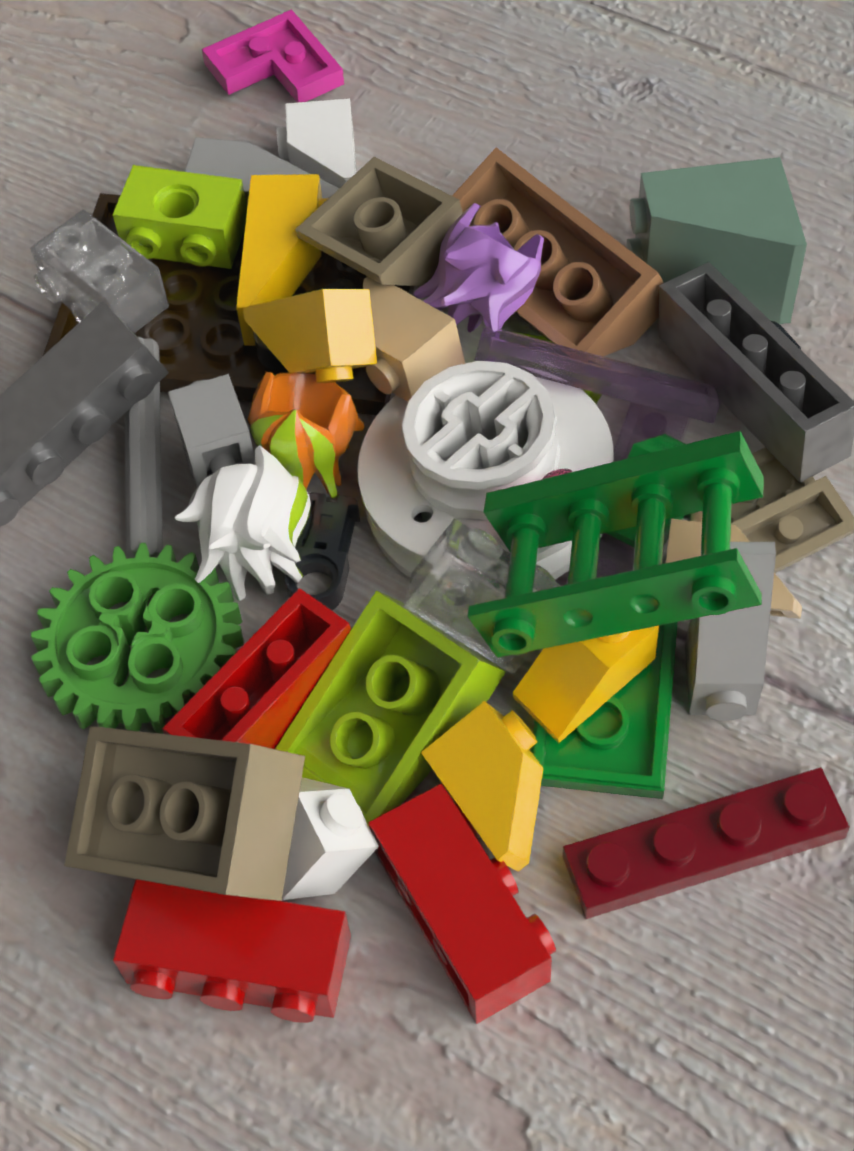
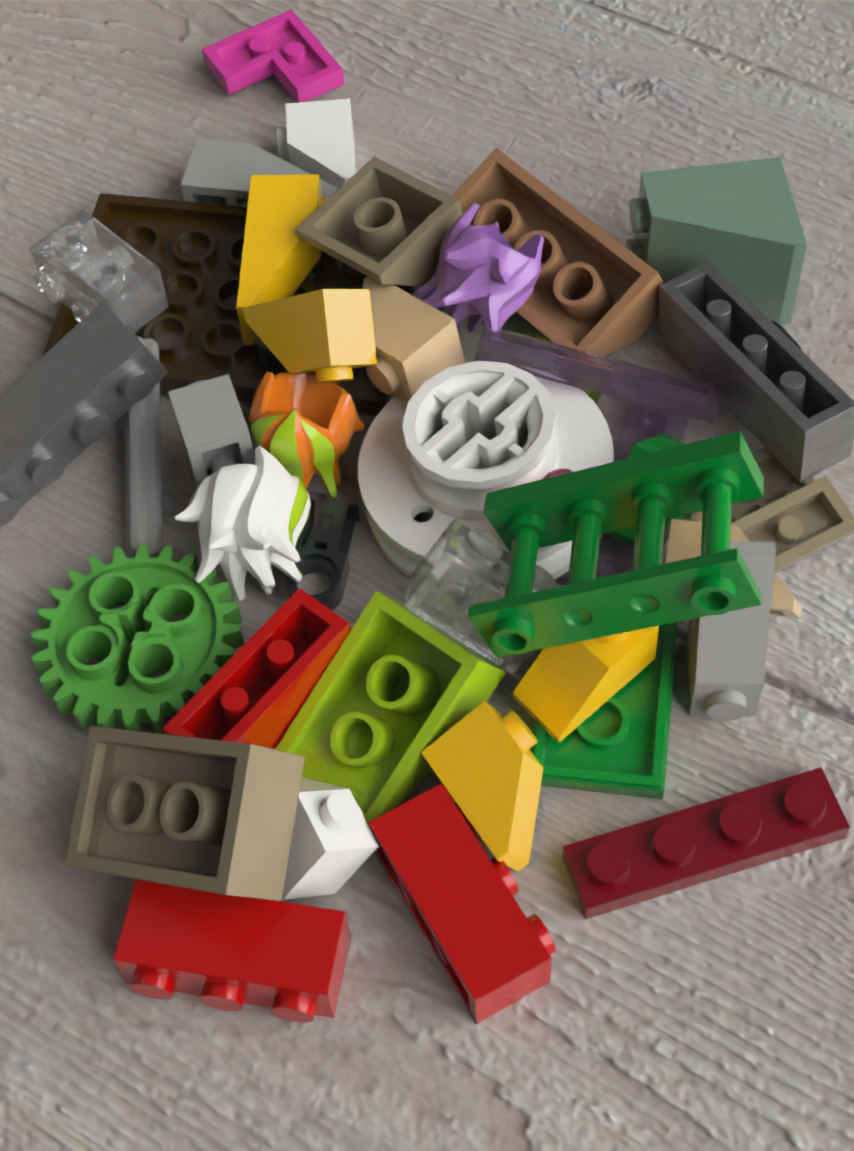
lime brick [113,165,247,269] -> none

